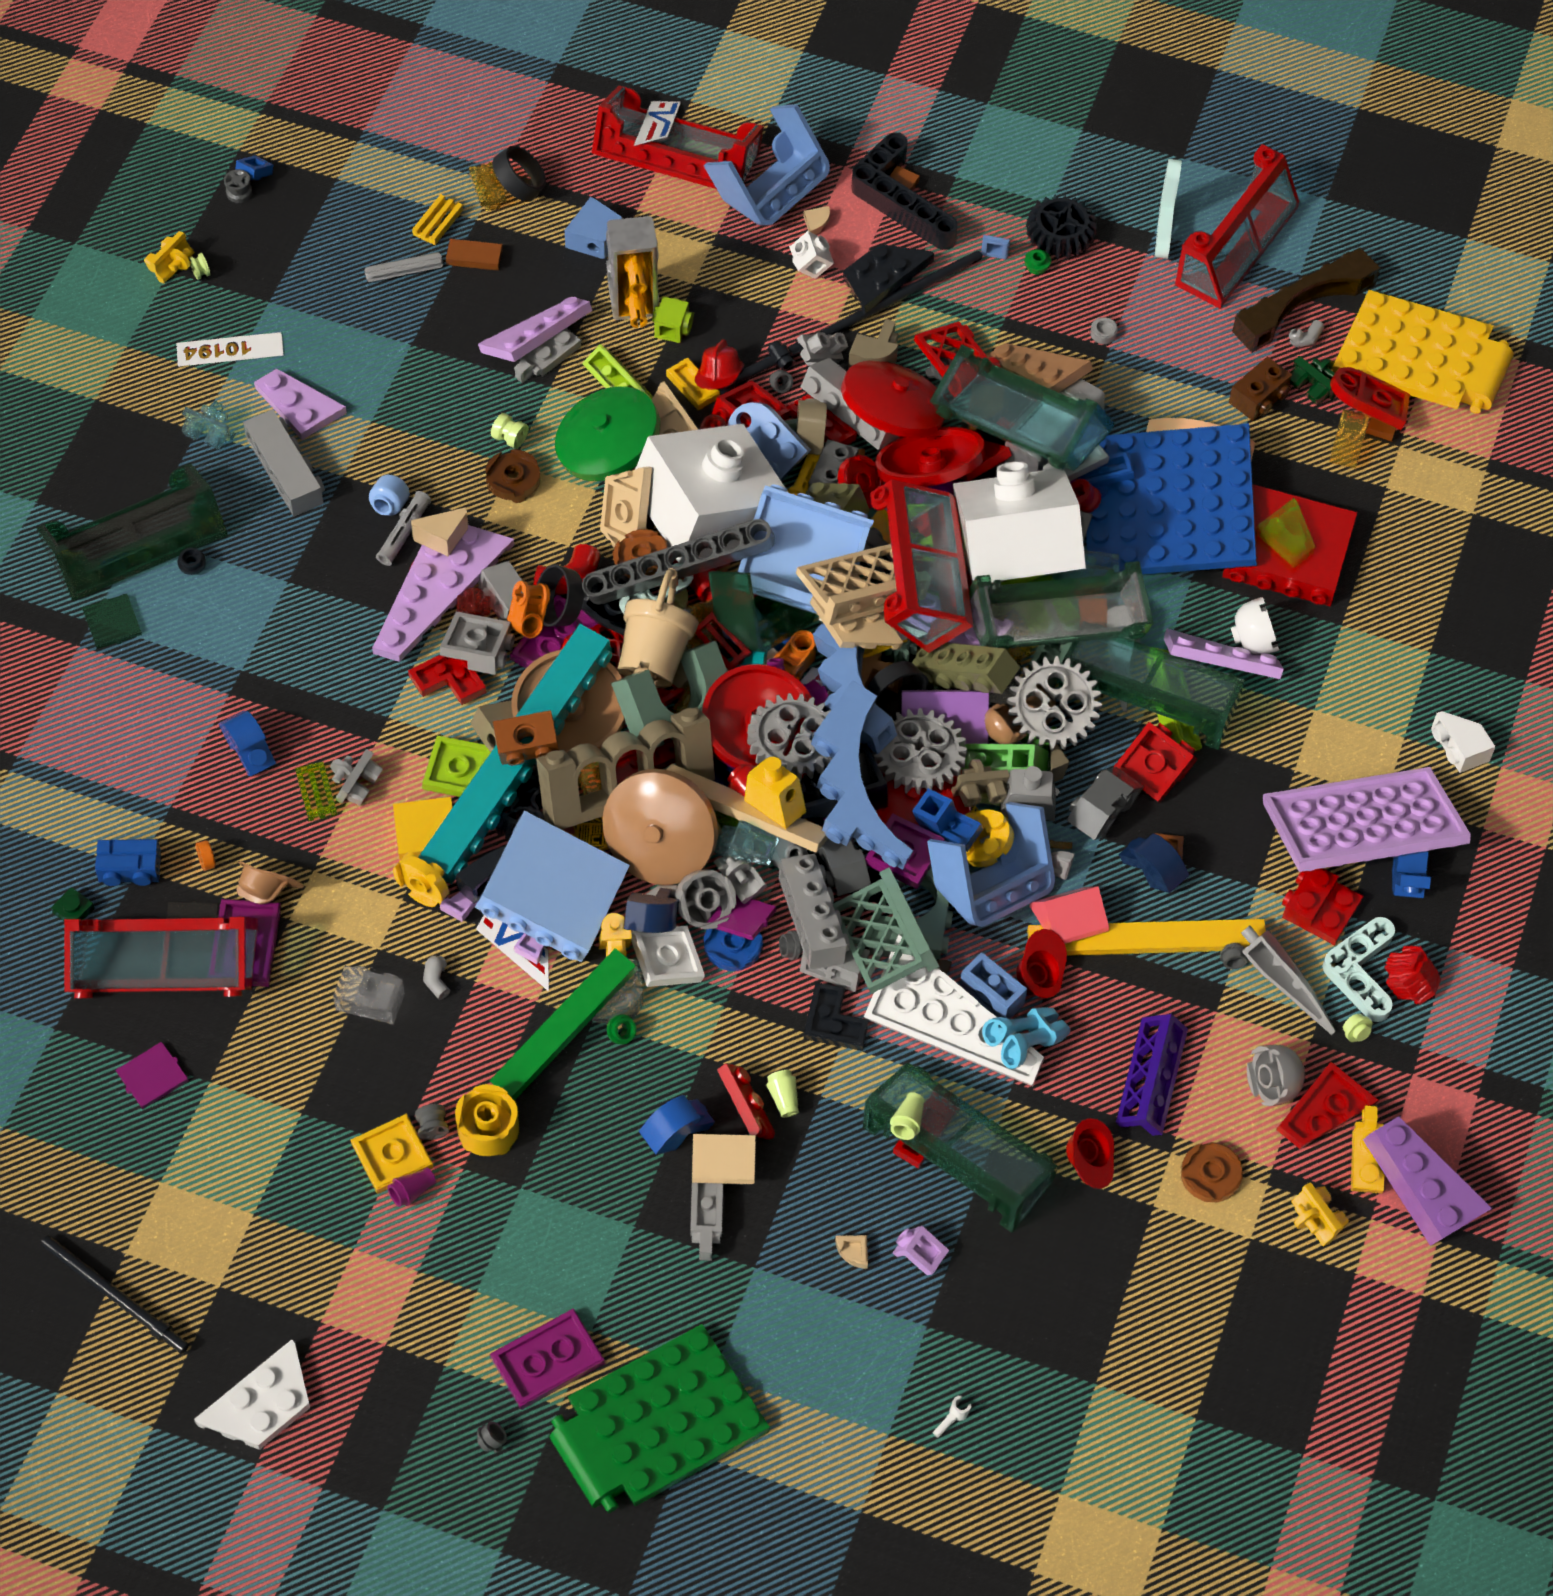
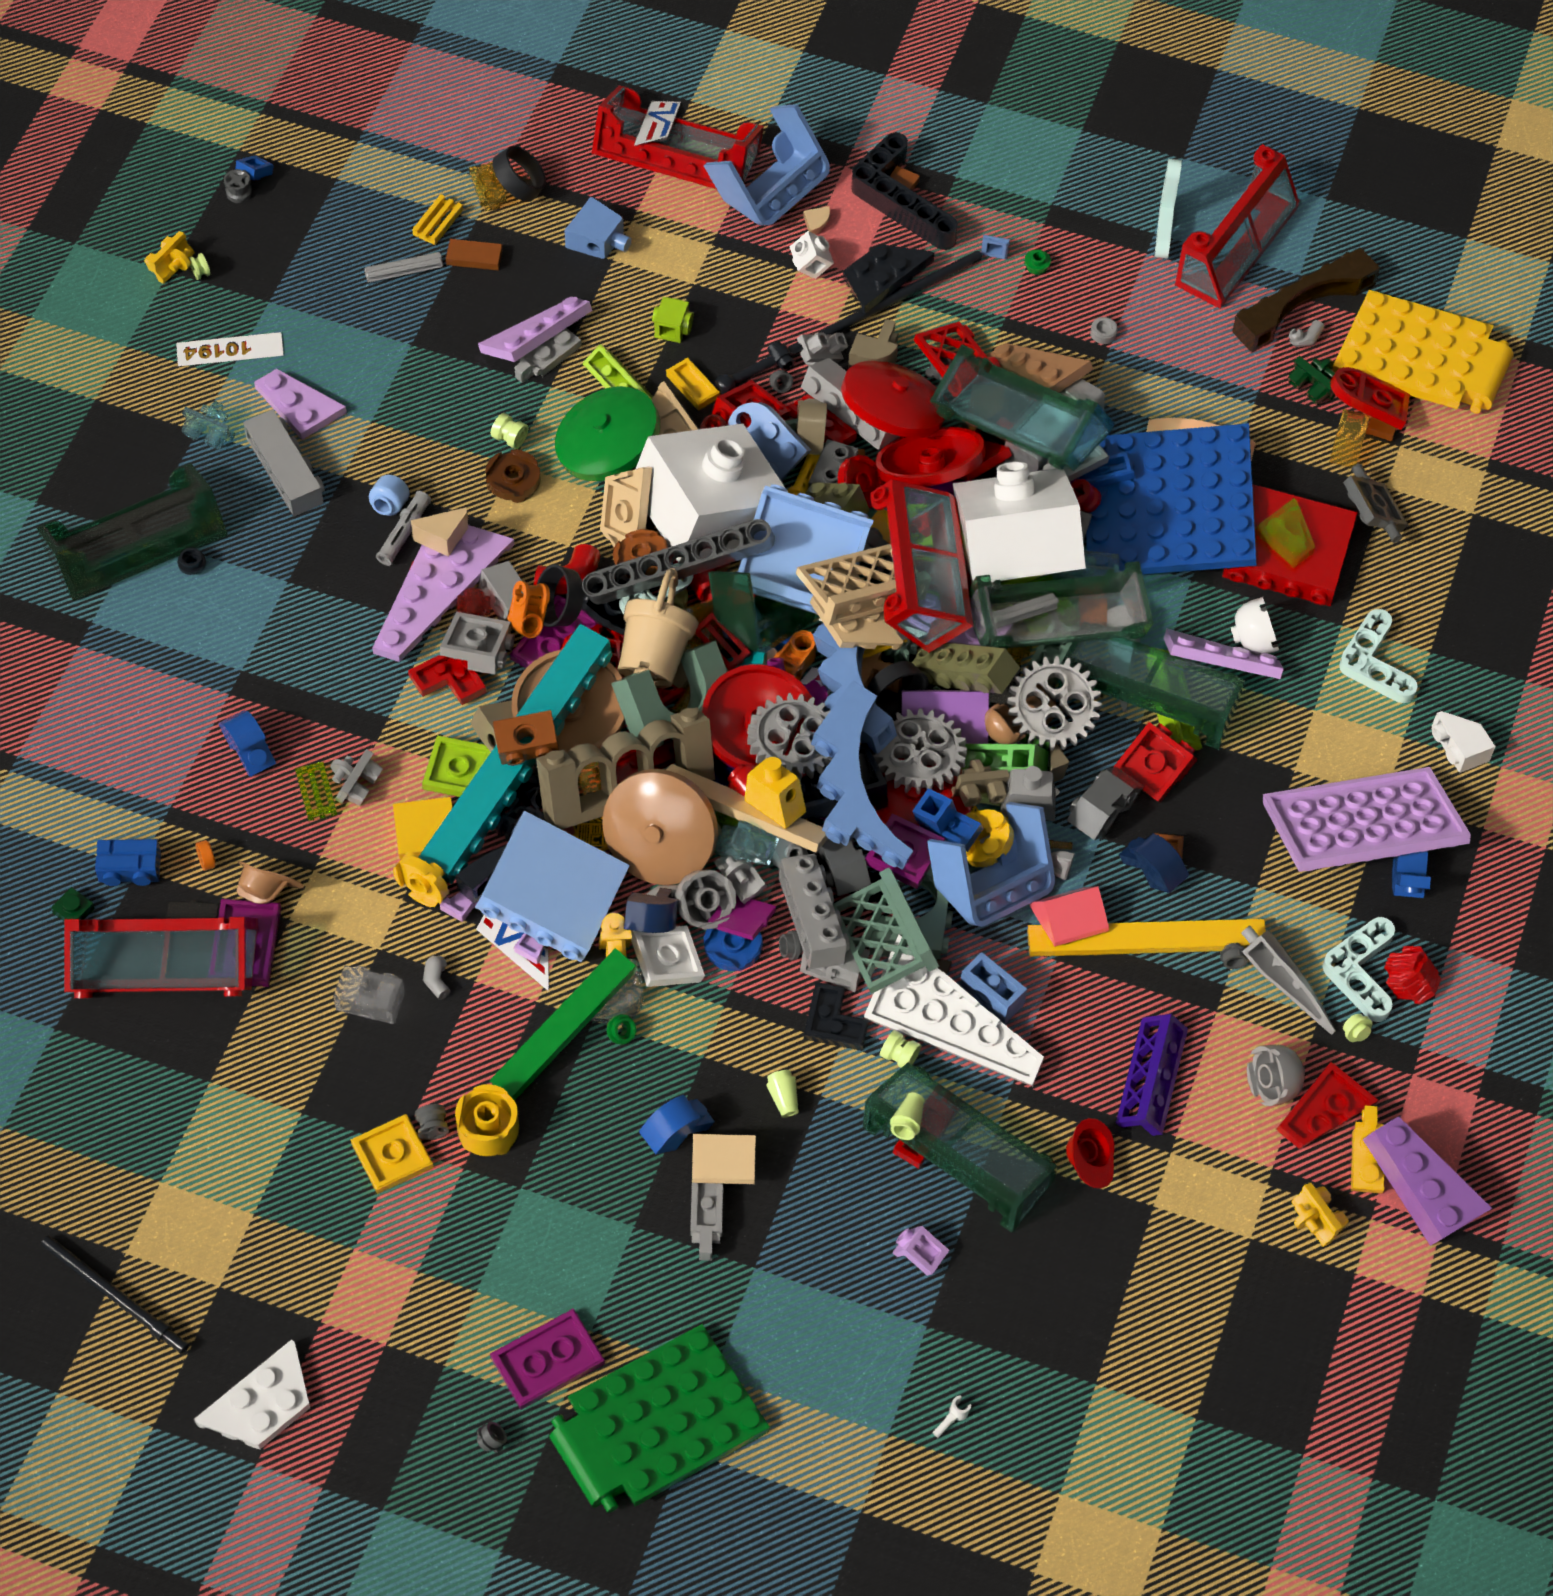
clear green piece [82,593,142,649] -> none
magenta piece [116,1042,188,1110] -> none
magenta cone [387,1167,436,1207] -> none
piece [606,216,659,328] -> none
red piece [694,339,744,390] -> none
red hinge [717,1063,775,1140] -> none
tan tile [835,1235,868,1269] -> none
medium azure piece [982,1007,1070,1069] -> none
red piece [1016,929,1067,998] -> none
black gear [1026,194,1097,260] -> none
dark orange tile [1181,1142,1243,1203] -> none
reddish brown brick [1228,356,1292,421] -> none
red plate [1282,868,1363,946] -> none
none -> yellowish green wheel [880,1030,922,1071]
none -> light grey axle [986,593,1059,629]
none -> light aqua beam [1339,609,1418,703]
none -> dark grey plate [1343,463,1408,543]

